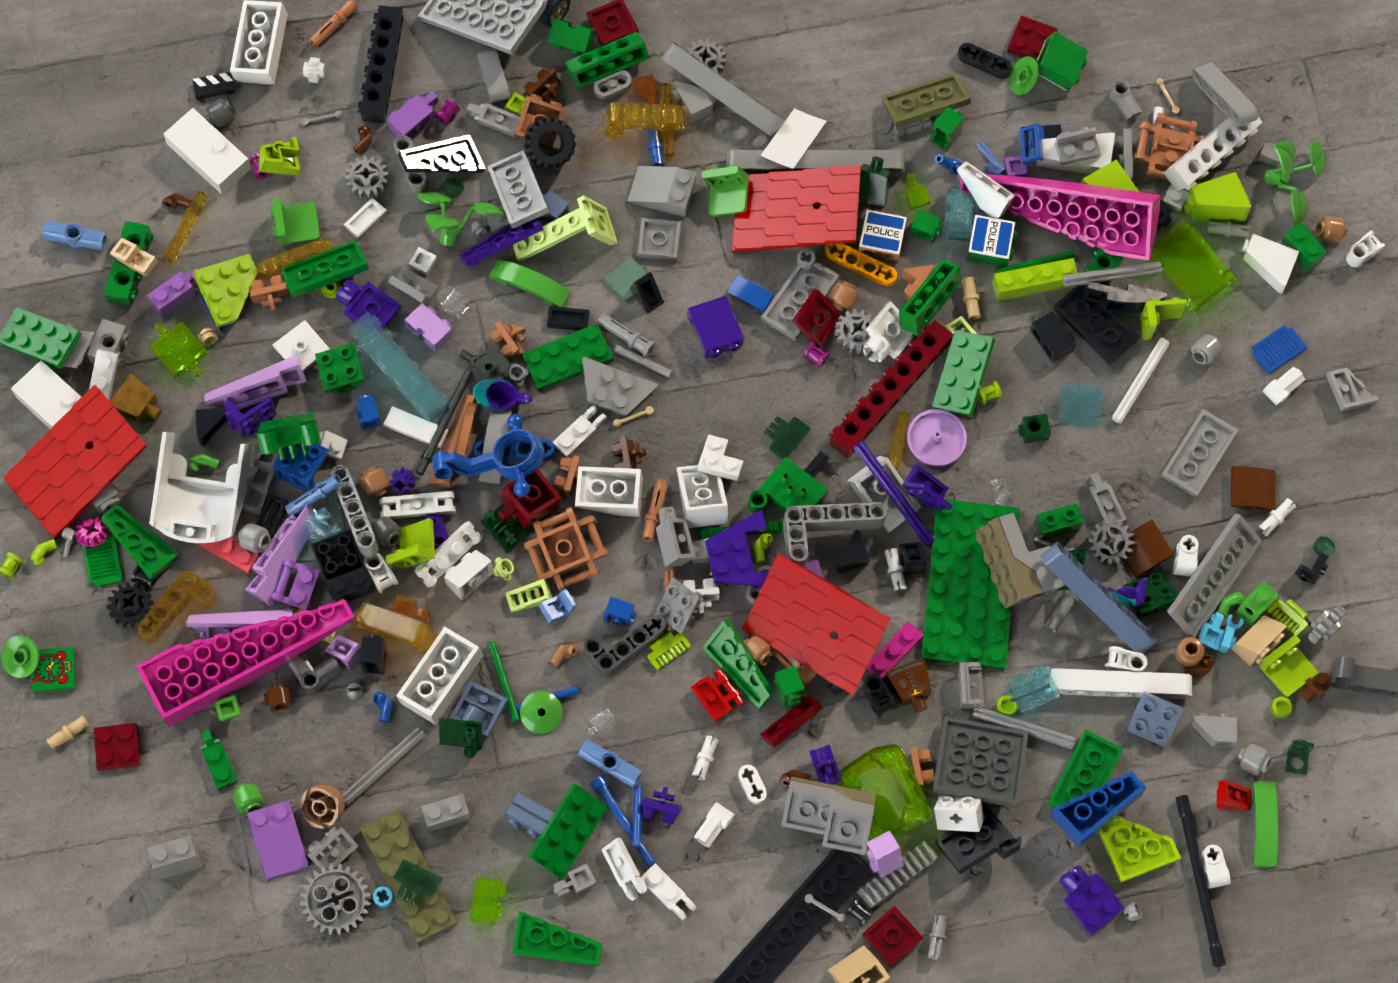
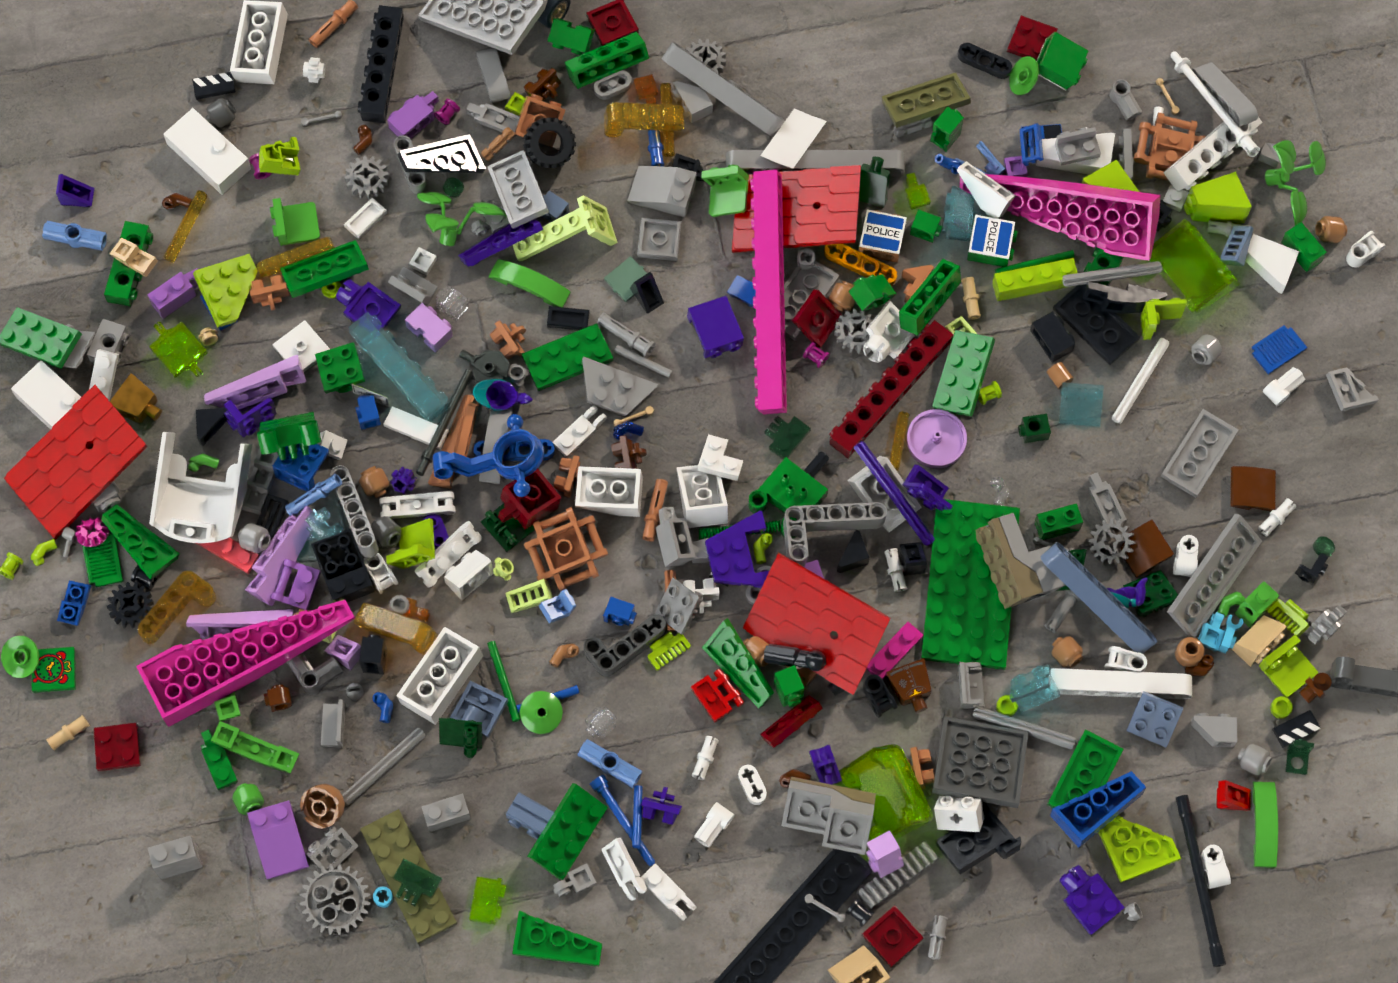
none -> dark purple slope [56,174,95,207]
none -> blue slope [57,580,91,626]
none -> bright green slope [211,721,299,774]
none -> light grey panel [321,699,345,748]
none -> white sticker [352,384,389,407]
none -> light grey piece [389,595,410,615]
none -> medium nougat axle [481,127,515,161]
none -> clear blue arm [613,422,644,440]
none -> black slope [671,153,705,182]
none -> dark pink brick [750,170,787,415]
none -> black piece [764,644,826,671]
none -> green brick [849,274,897,311]
none -> medium nougat beam [1047,362,1074,389]
none -> medium nougat head [1051,636,1083,668]
none -> white bar [1170,51,1260,157]
none -> sand blue slope [1220,226,1253,266]
none -> black tile [1272,710,1321,748]

